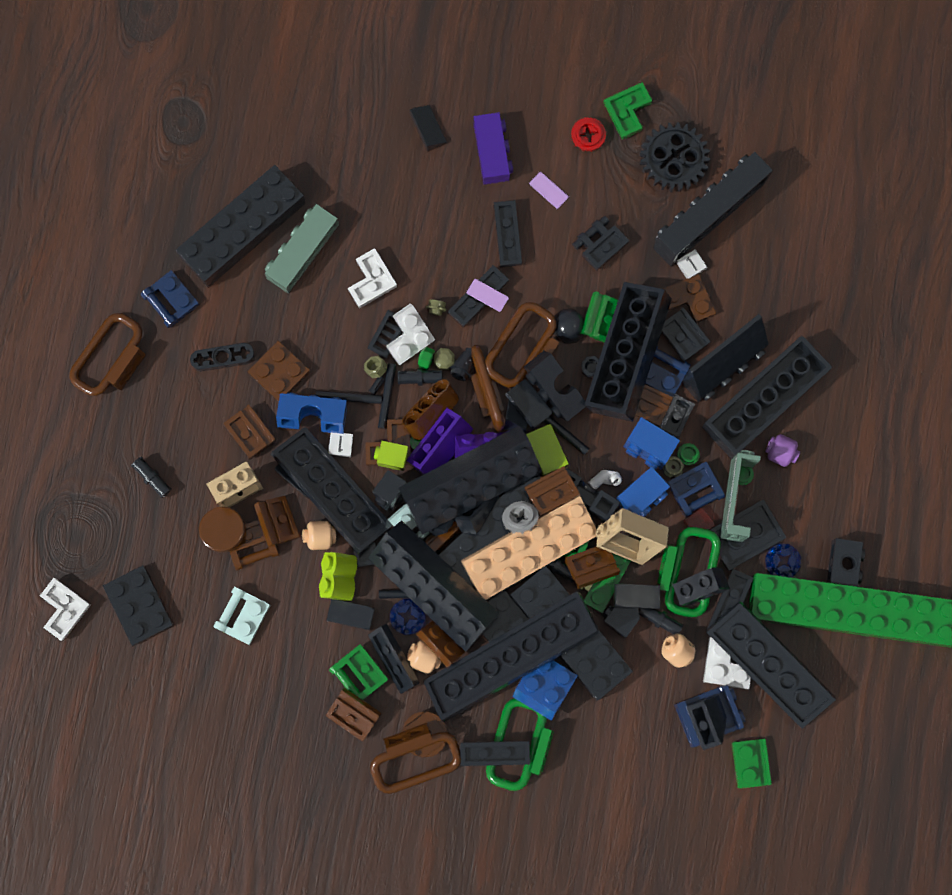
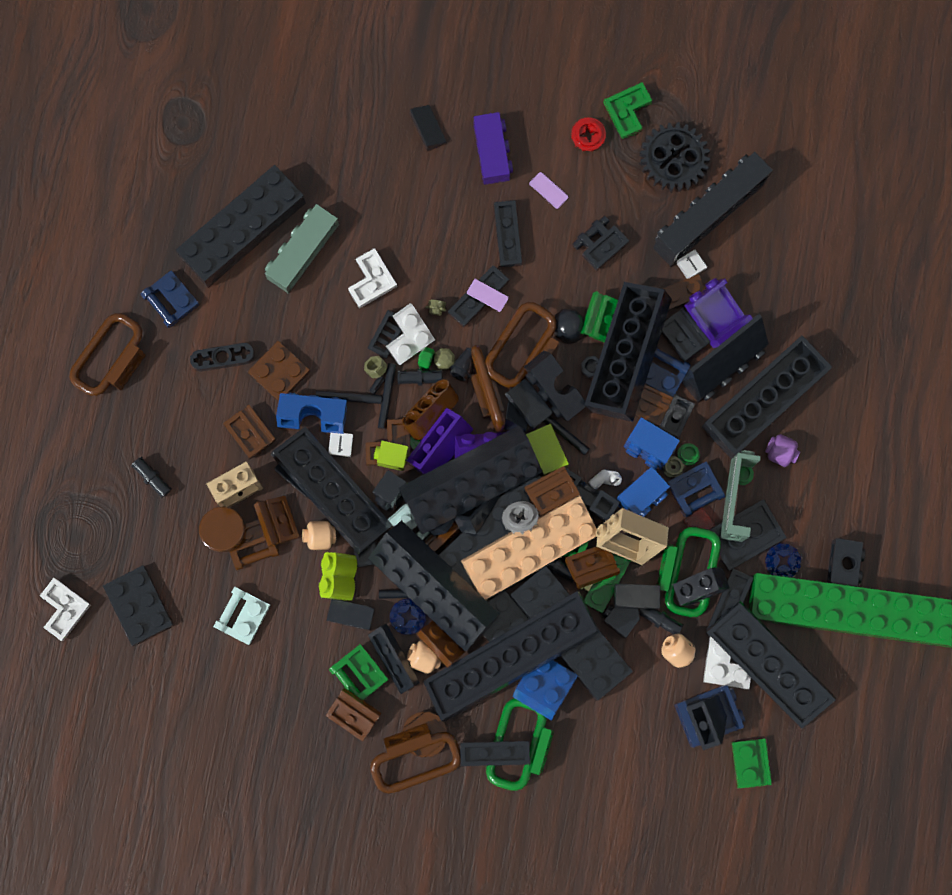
none -> dark purple panel [684,278,753,348]

